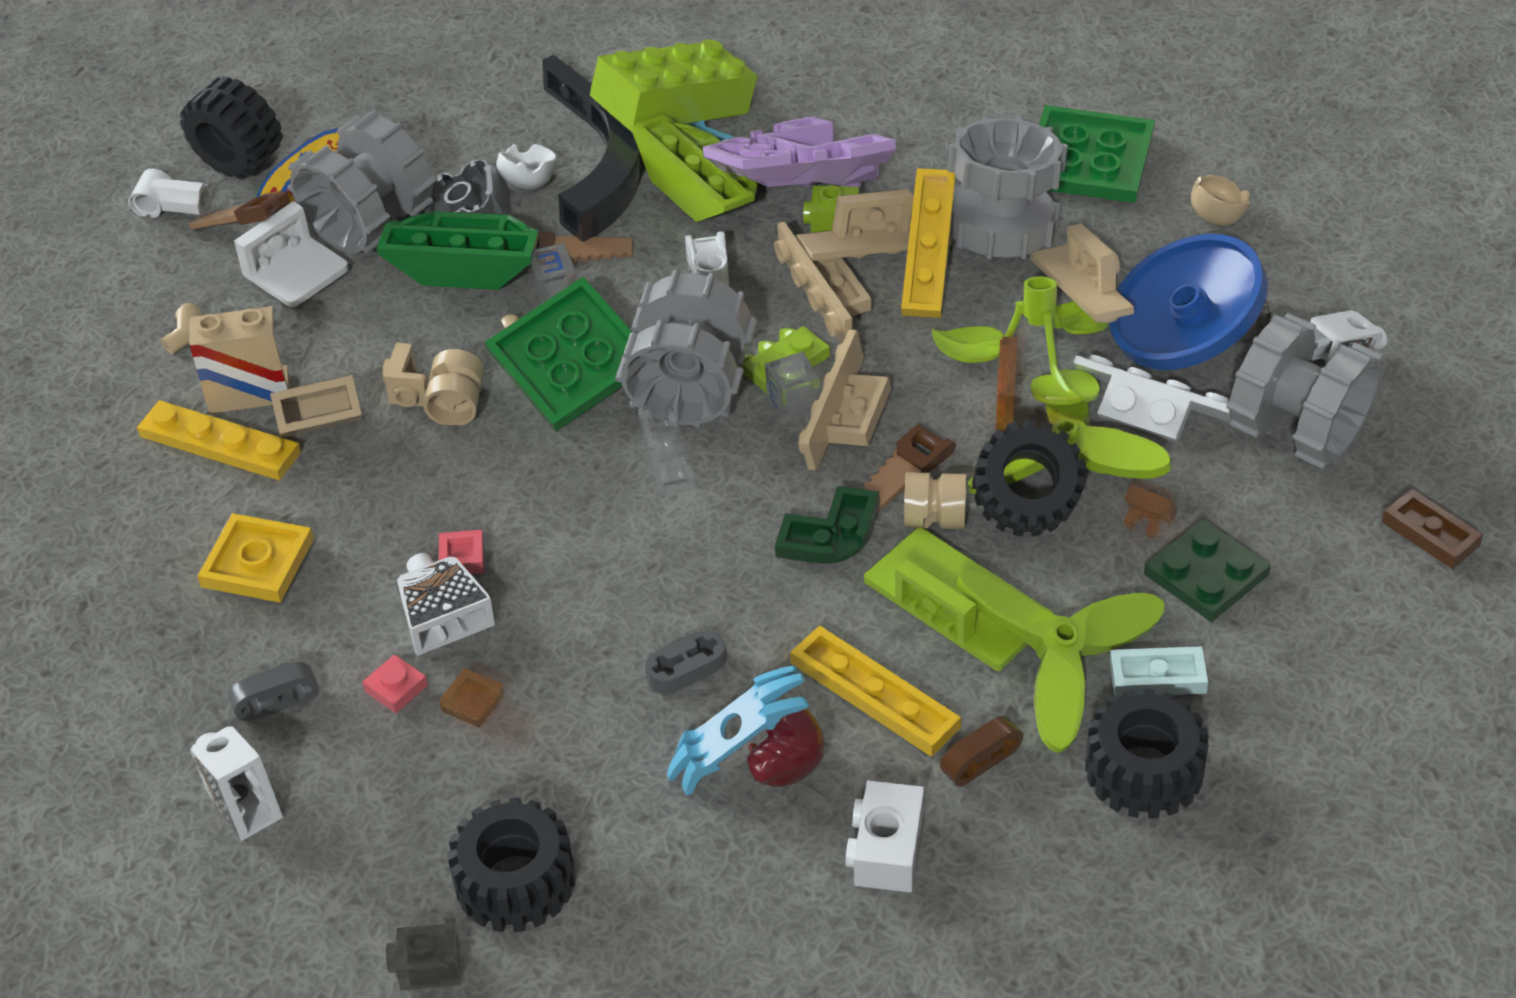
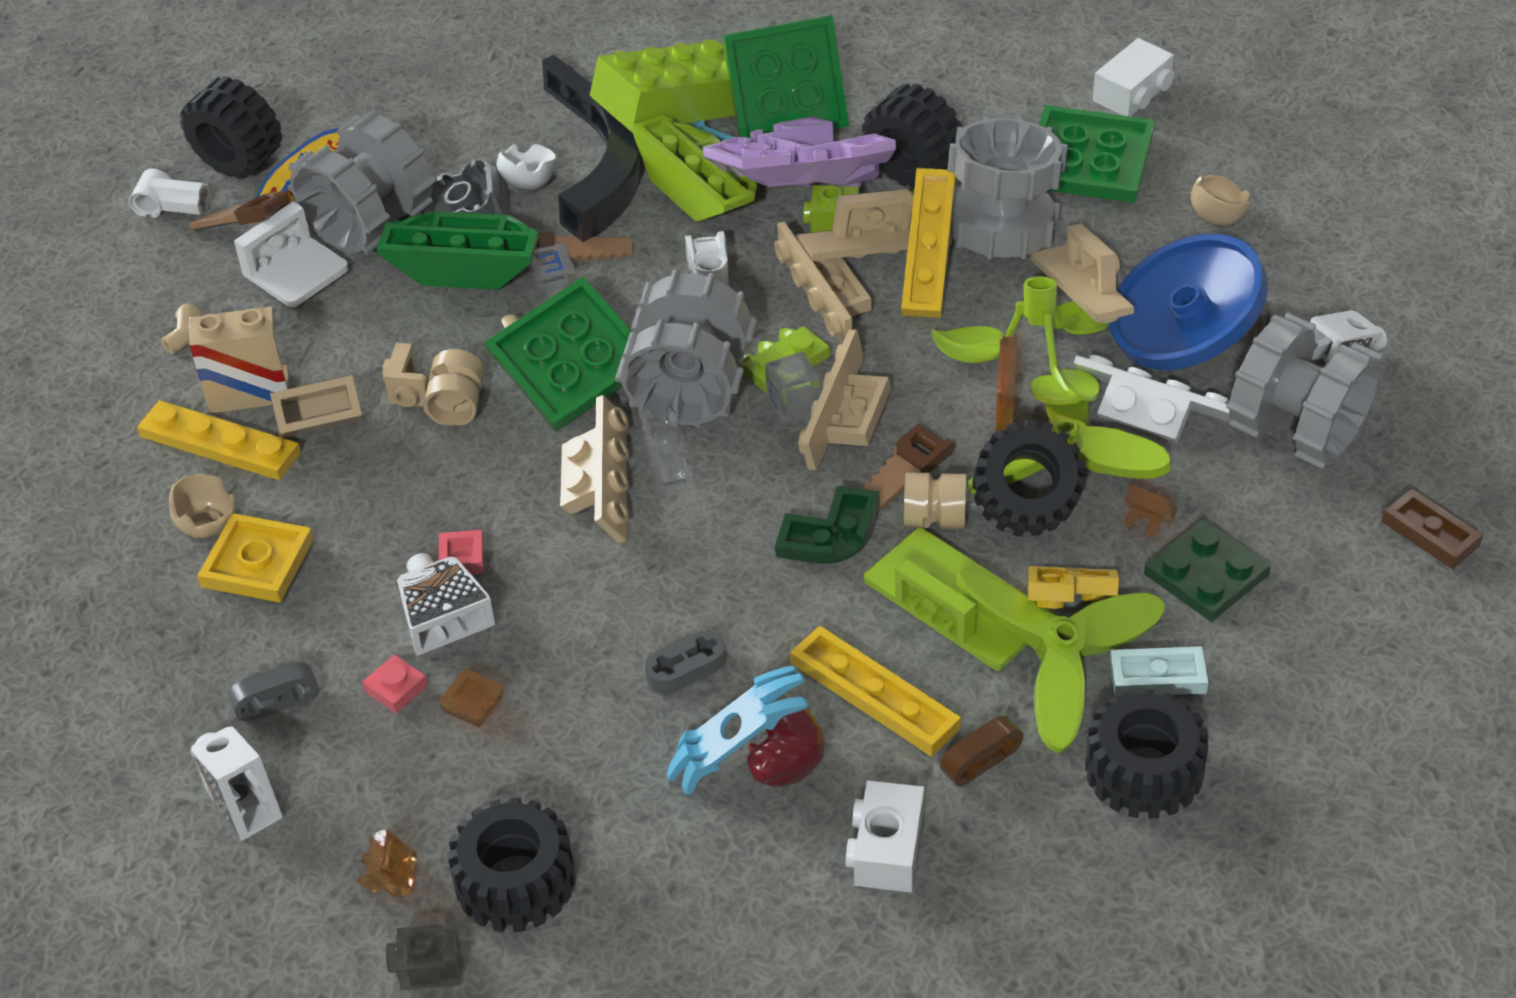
none -> tan hair [169,474,236,539]
none -> clear orange tile [357,829,417,897]
none -> tan bracket [560,395,629,543]
none -> green plate [722,14,849,138]
none -> black tyre [861,84,963,189]
none -> yellow plate [1028,566,1119,609]
none -> white brick [1092,38,1174,116]

